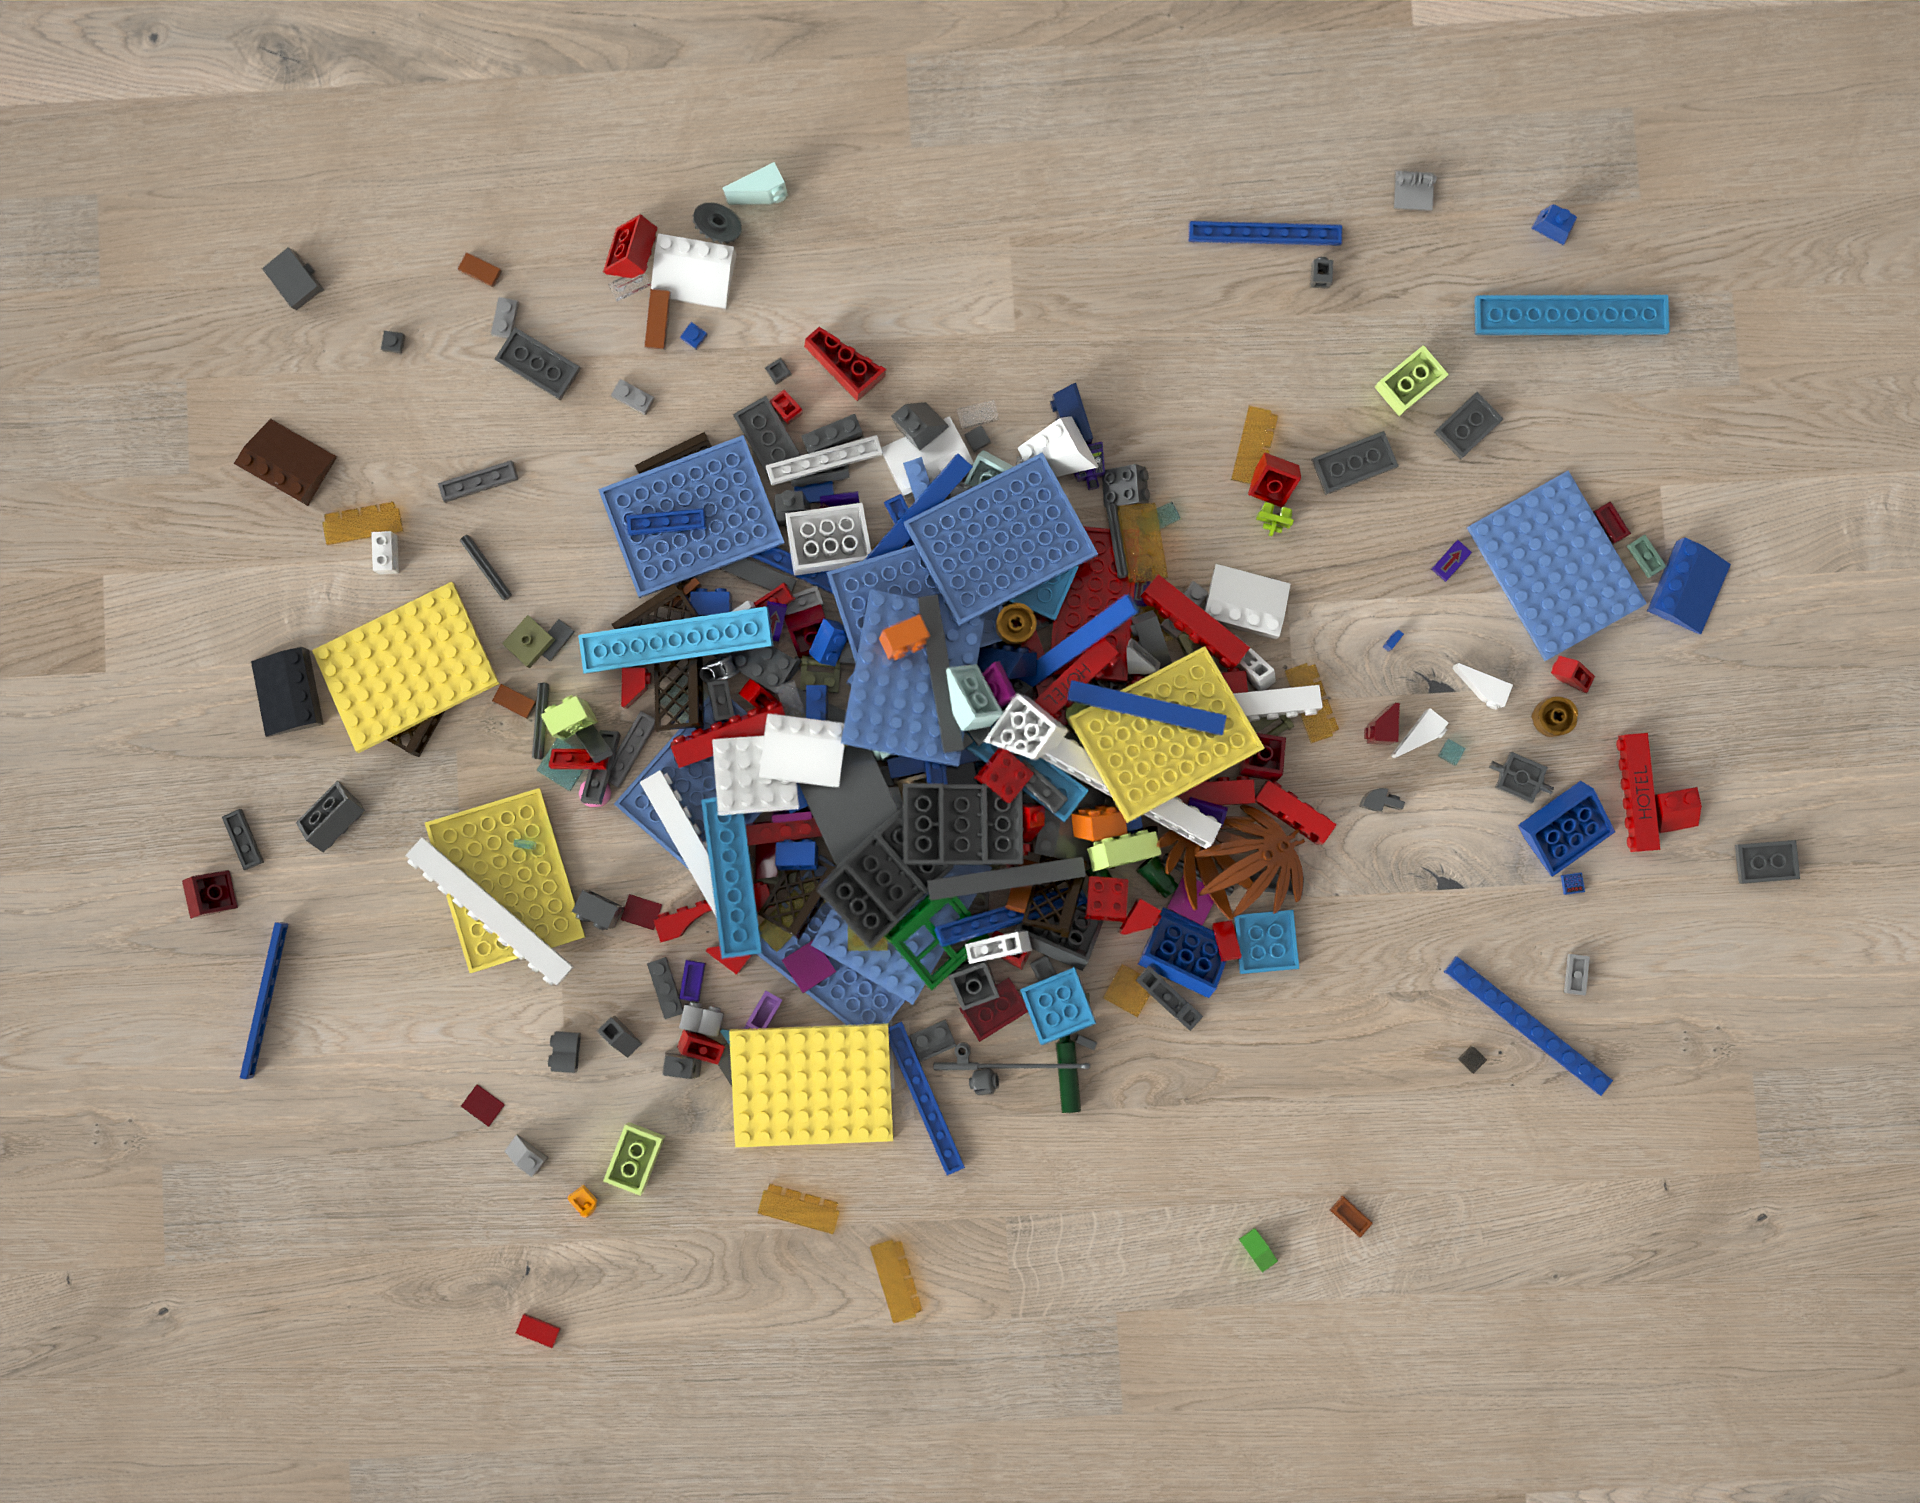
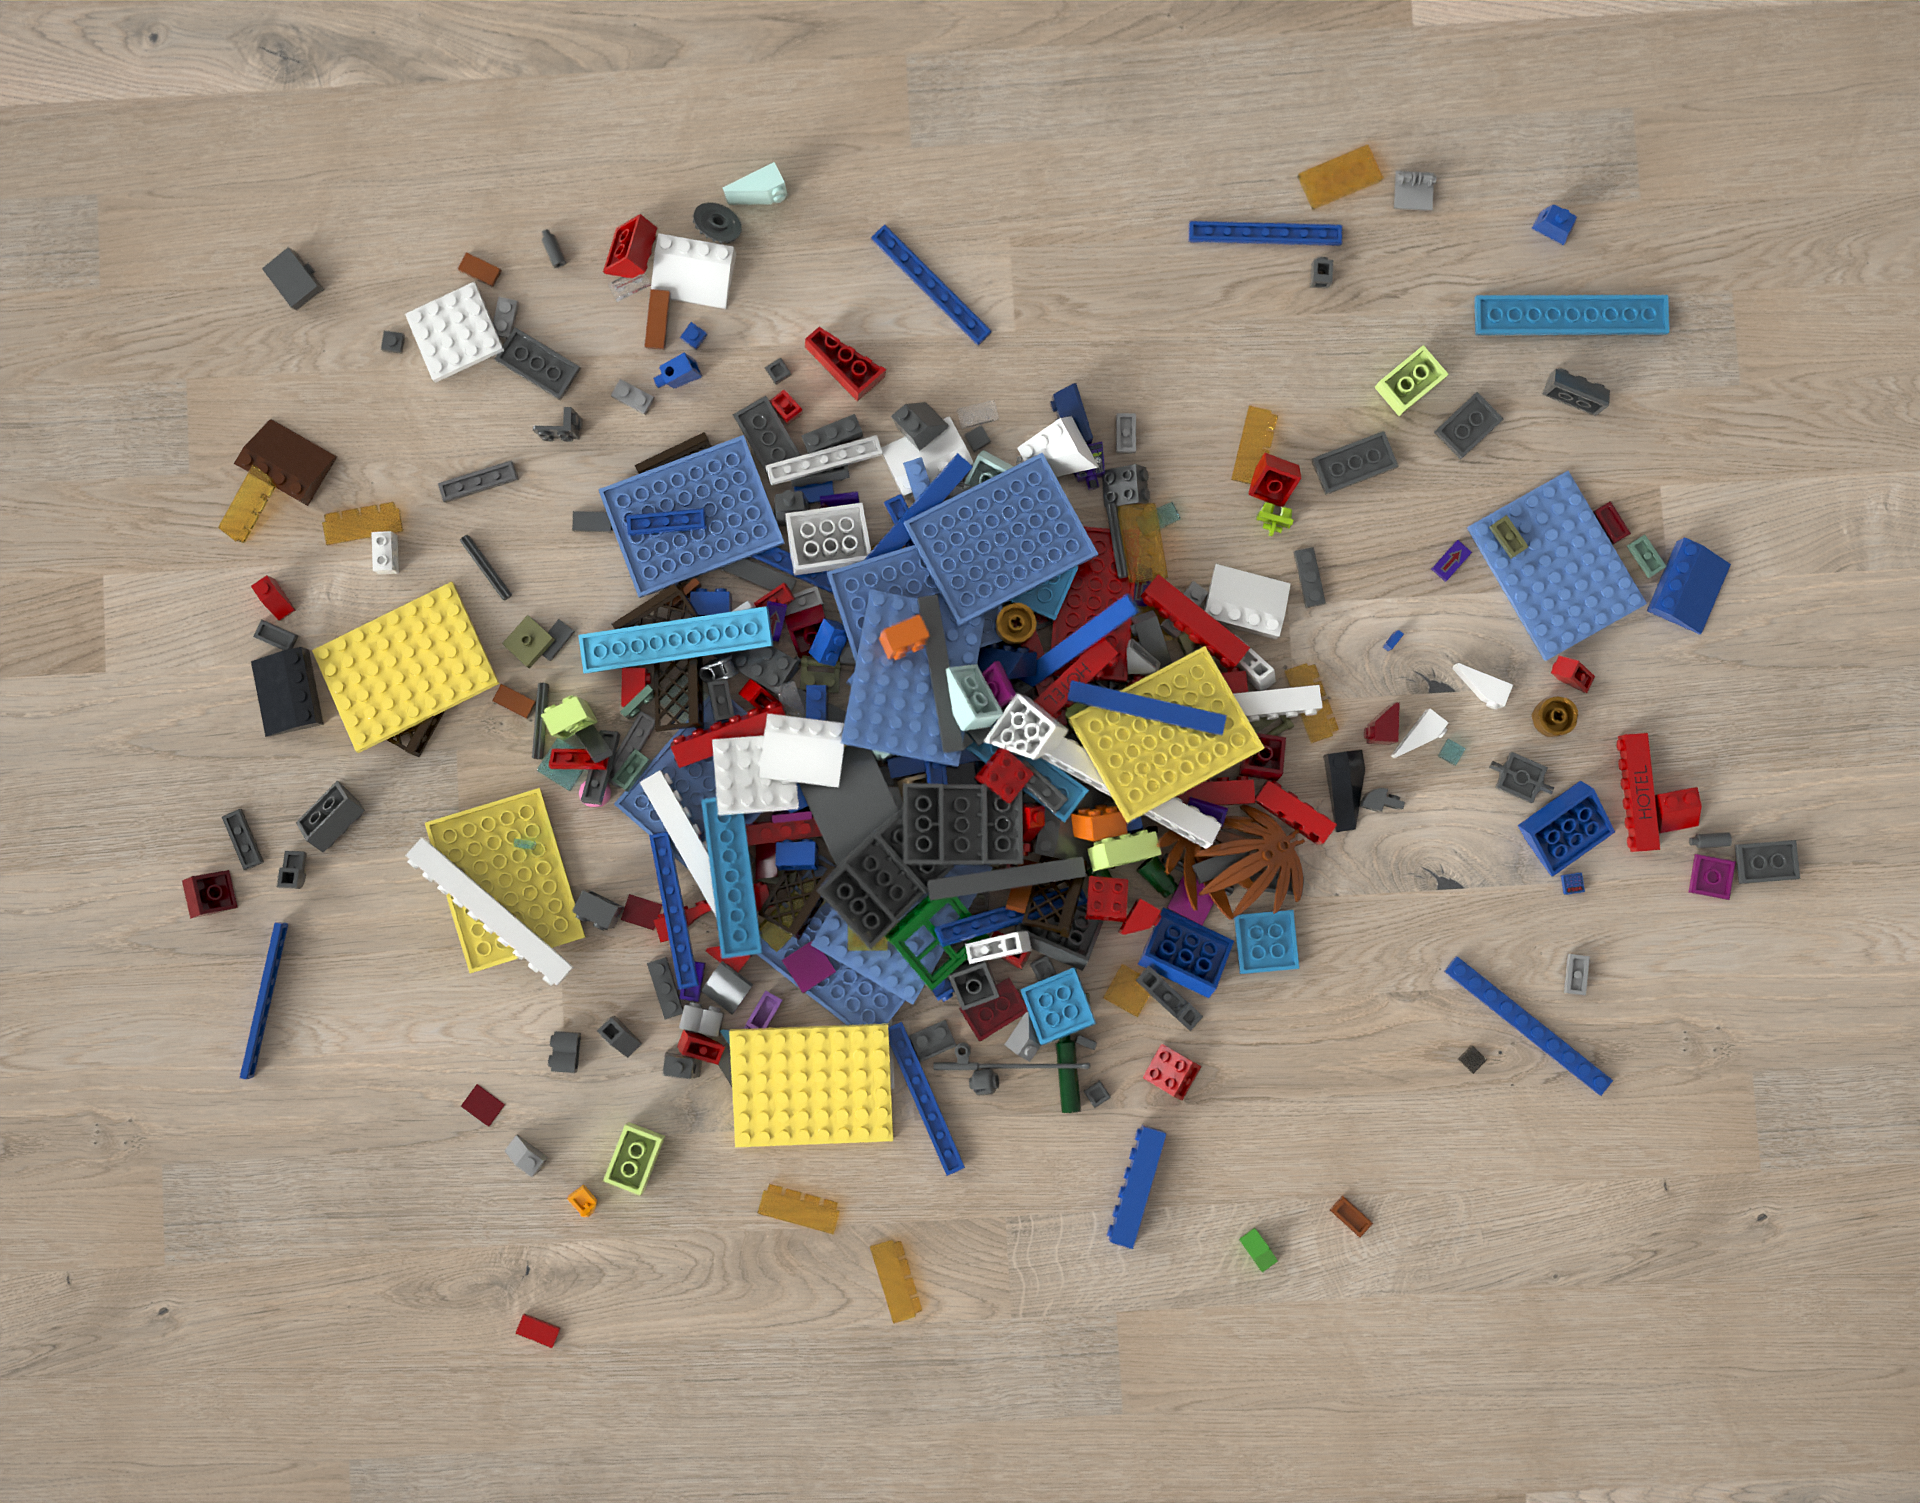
red tile [1212,920,1242,962] -> none
none -> clear yellow windscreen [218,465,276,543]
none -> red slope [251,575,296,621]
none -> dark grey tile [253,619,298,650]
none -> dark grey brick [277,851,307,889]
none -> white plate [405,282,505,383]
none -> dark grey bracket [533,407,583,442]
none -> dark grey cylinder [542,229,566,268]
none -> dark grey tile [572,511,612,532]
none -> sand green plate [611,749,652,792]
none -> sand green plate [620,685,655,719]
none -> blue tile [649,831,699,990]
none -> blue torso [653,352,703,389]
none -> dark grey slope [701,961,753,1014]
none -> blue tile [871,224,992,346]
none -> blue bracket [932,978,954,1002]
none -> light grey slope [1005,1012,1041,1062]
none -> dark grey tile [1084,1080,1111,1108]
none -> blue brick [1106,1125,1166,1249]
none -> light grey plate [1116,413,1136,453]
none -> bracket [1143,1044,1202,1101]
none -> dark grey tile [1192,852,1250,884]
none -> dark grey plate [1294,547,1326,608]
none -> clear yellow plate [1297,144,1384,210]
none -> black wedge [1323,750,1365,832]
none -> olive plate [1489,515,1529,559]
none -> dark grey slope [1542,369,1610,416]
none -> magenta tile [1688,854,1736,900]
none -> dark grey cylinder [1689,832,1732,848]

